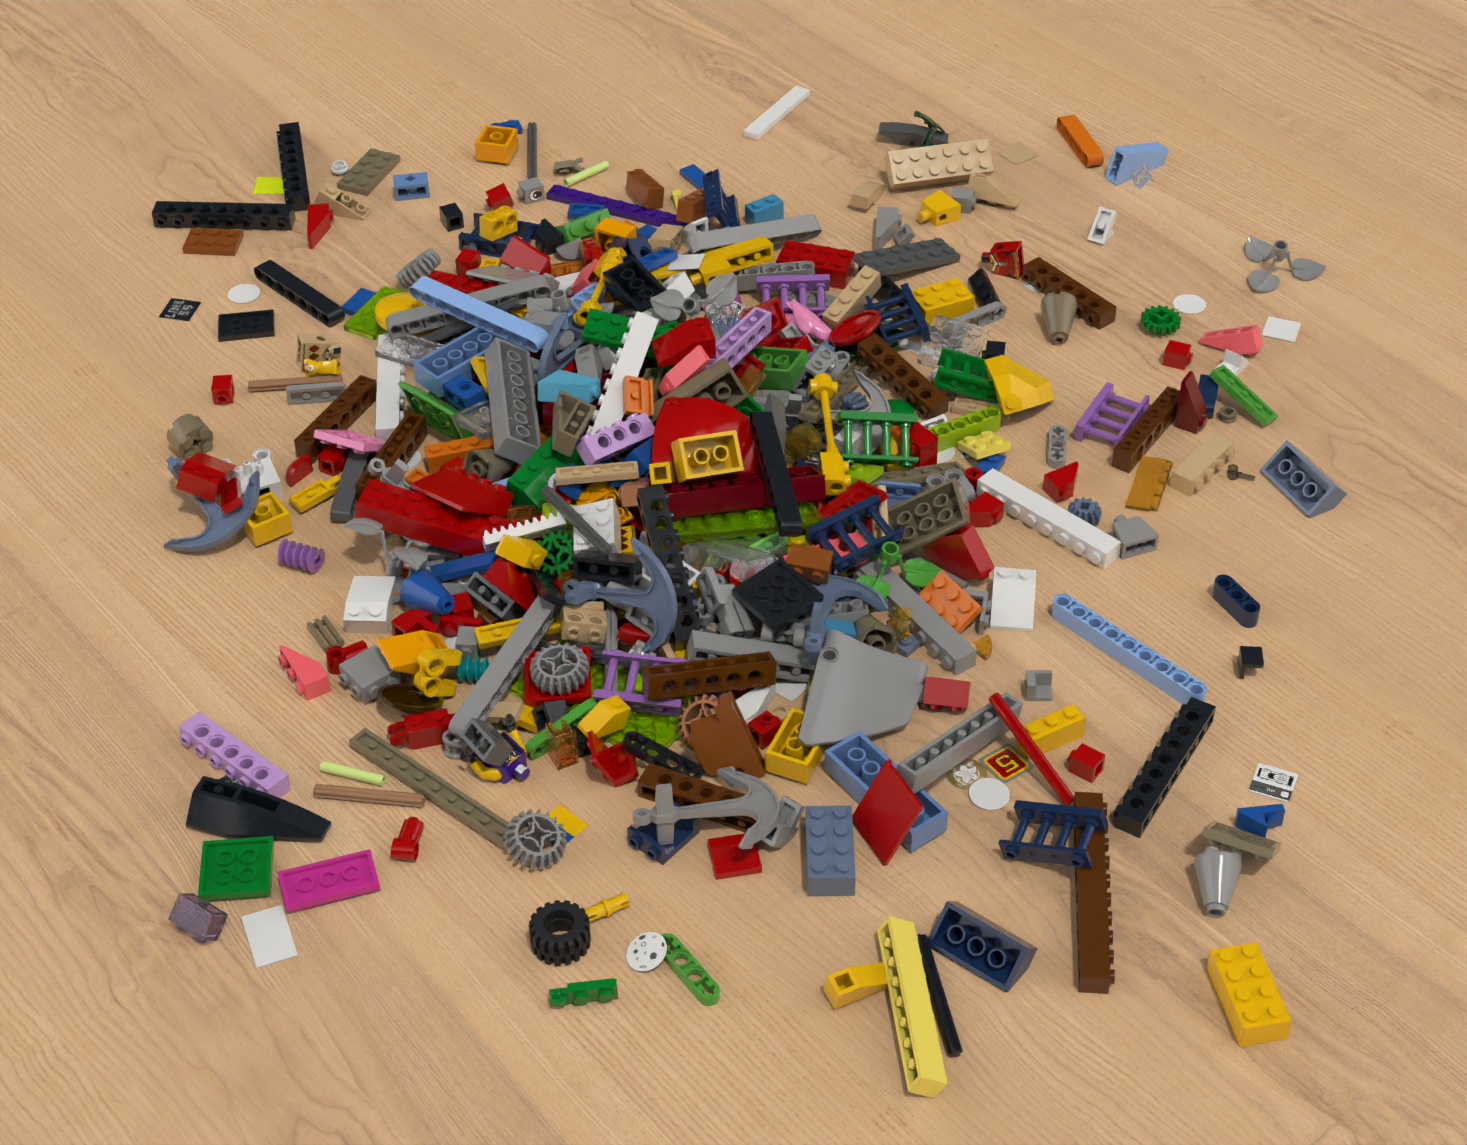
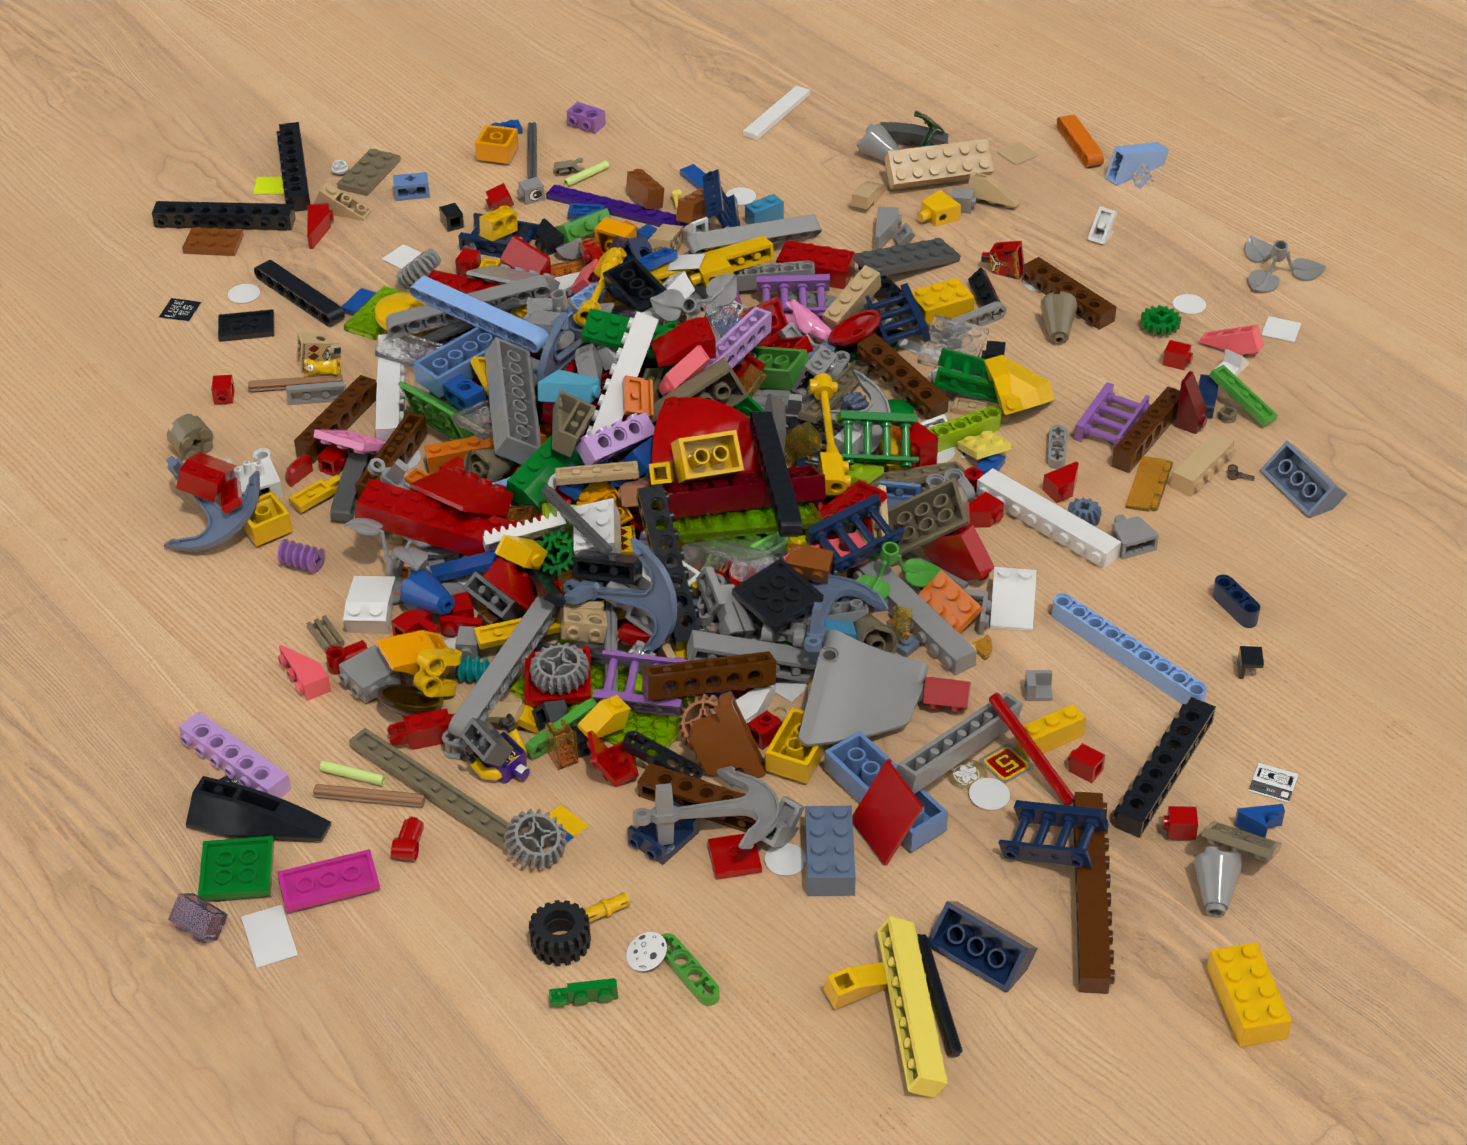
none -> white sticker [382,244,421,269]
none -> medium lavender brick [566,102,606,134]
none -> white sticker [726,187,756,205]
none -> white sticker [765,843,806,876]
none -> light grey cone [857,124,901,162]
none -> red brick [1162,806,1199,840]

